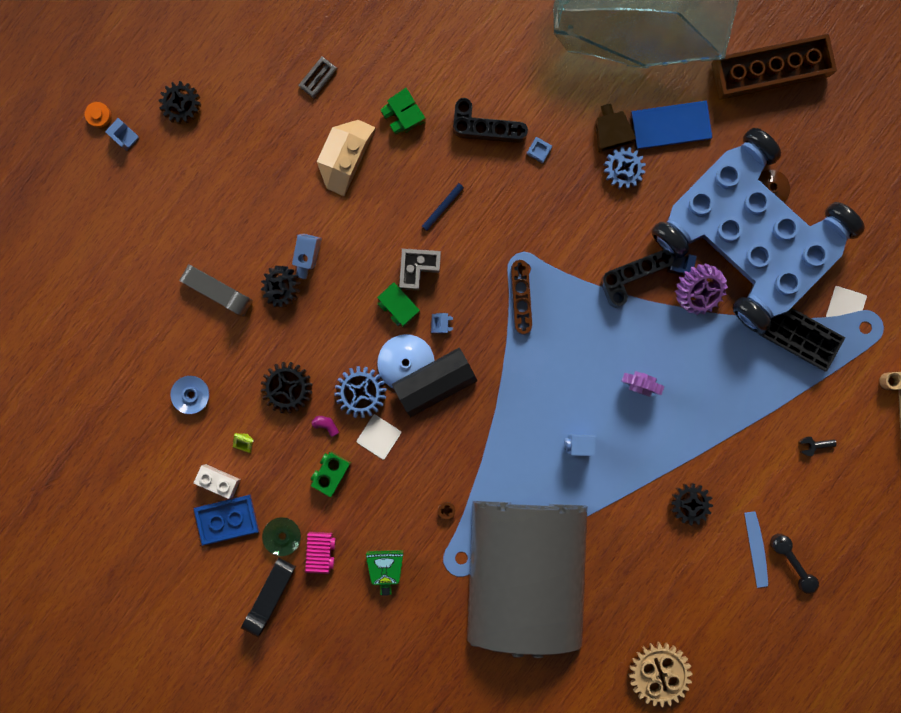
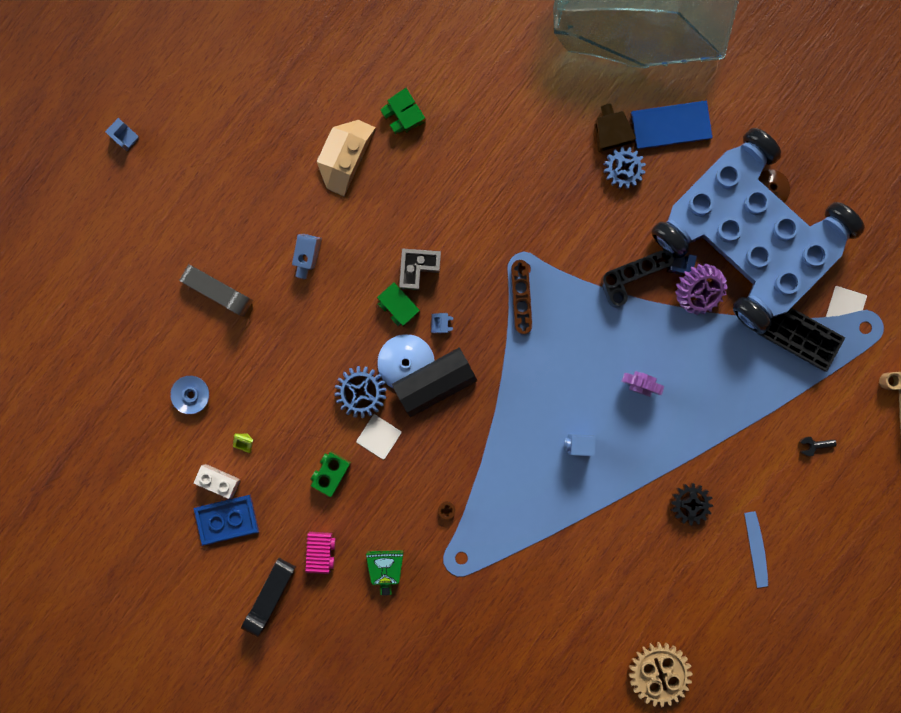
orange wheel [85,102,111,128] -> none
black gear [158,81,202,124] -> none
black gear [260,362,313,414] -> none
black gear [261,266,301,307] -> none
clear green dish [262,517,301,556] -> none
flat silver tile [298,56,337,99] -> none
magenta arm [312,416,339,437] -> none
dark blue bar [422,183,464,231] -> none
black beam [453,98,528,143] -> none
dark grey cylinder [467,501,588,658] -> none
medium blue tile [527,137,552,163] -> none
reddish brown brick [711,34,837,100] -> none
black piece [770,533,819,594] -> none

